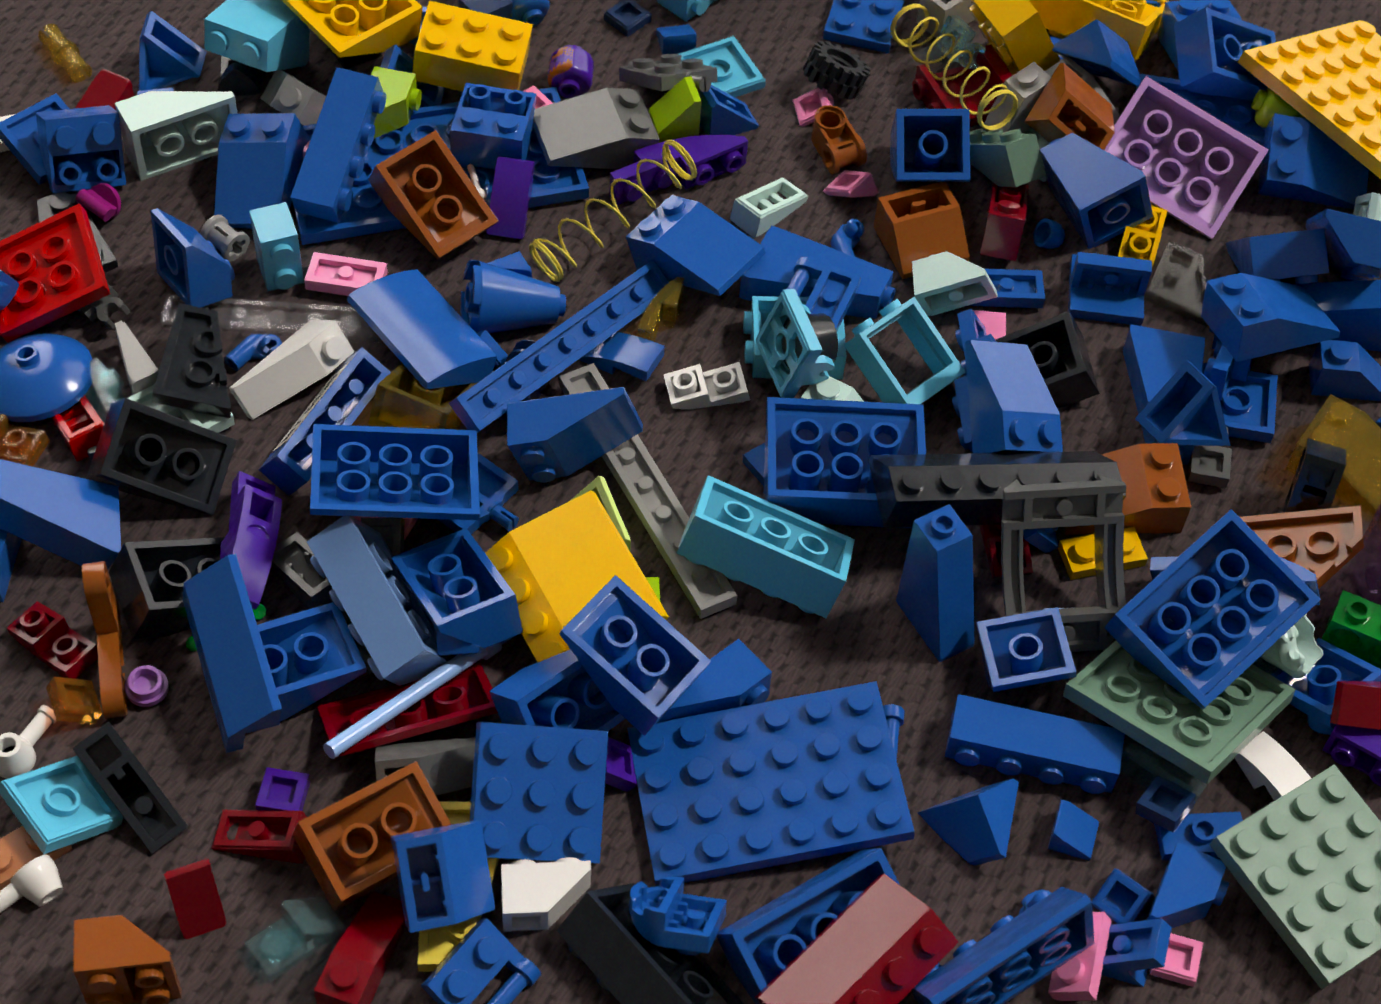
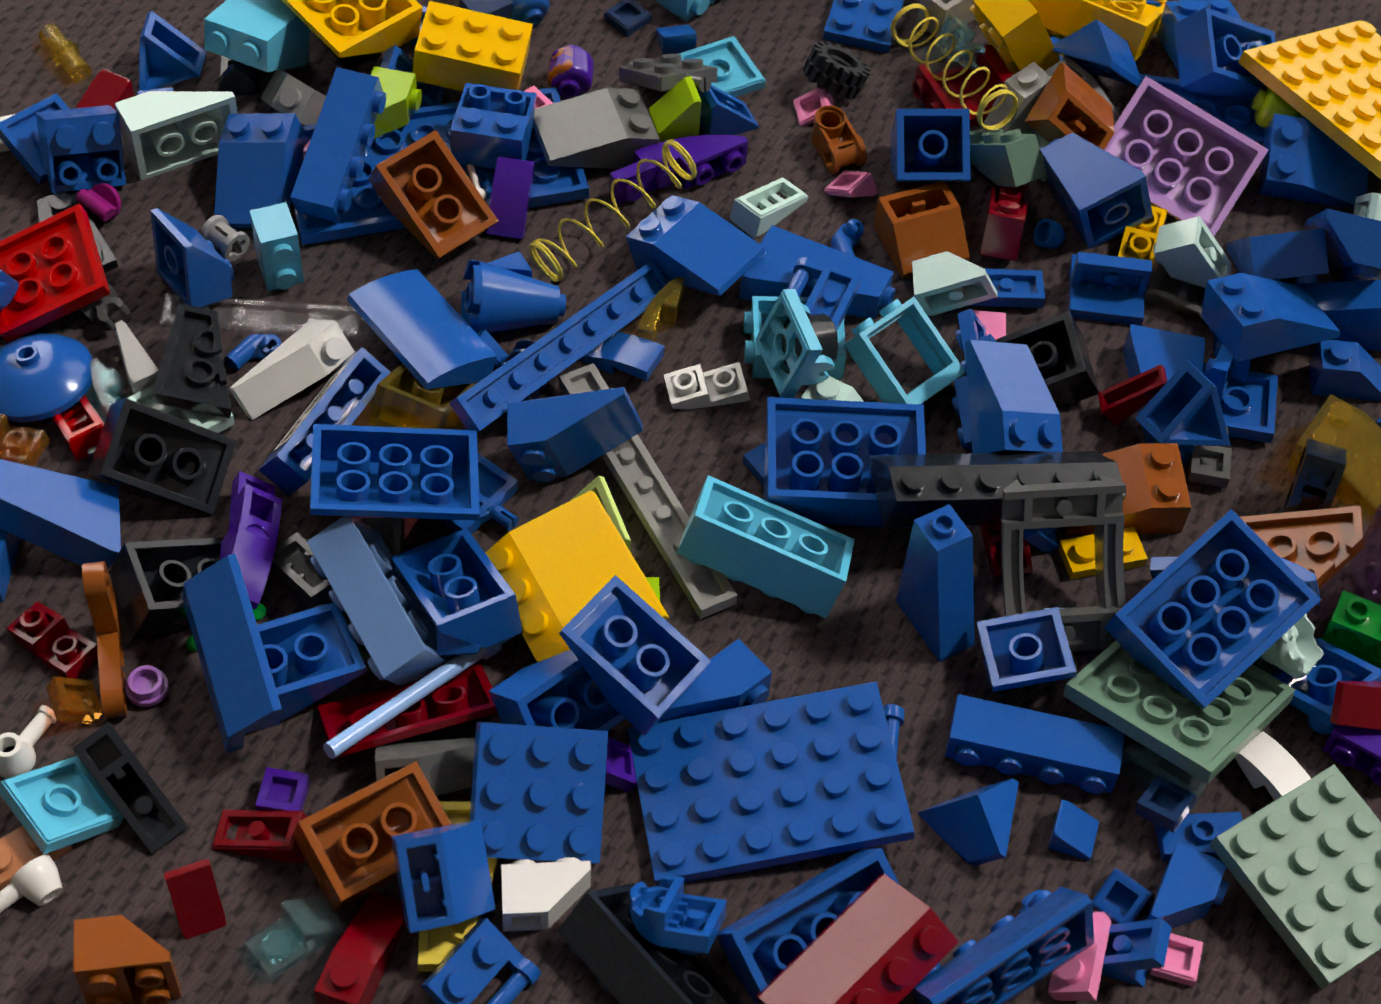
bright pink plate [304,252,387,296] -> none
none -> dark red piece [1098,364,1167,425]
none -> light aqua slope [1153,216,1232,288]

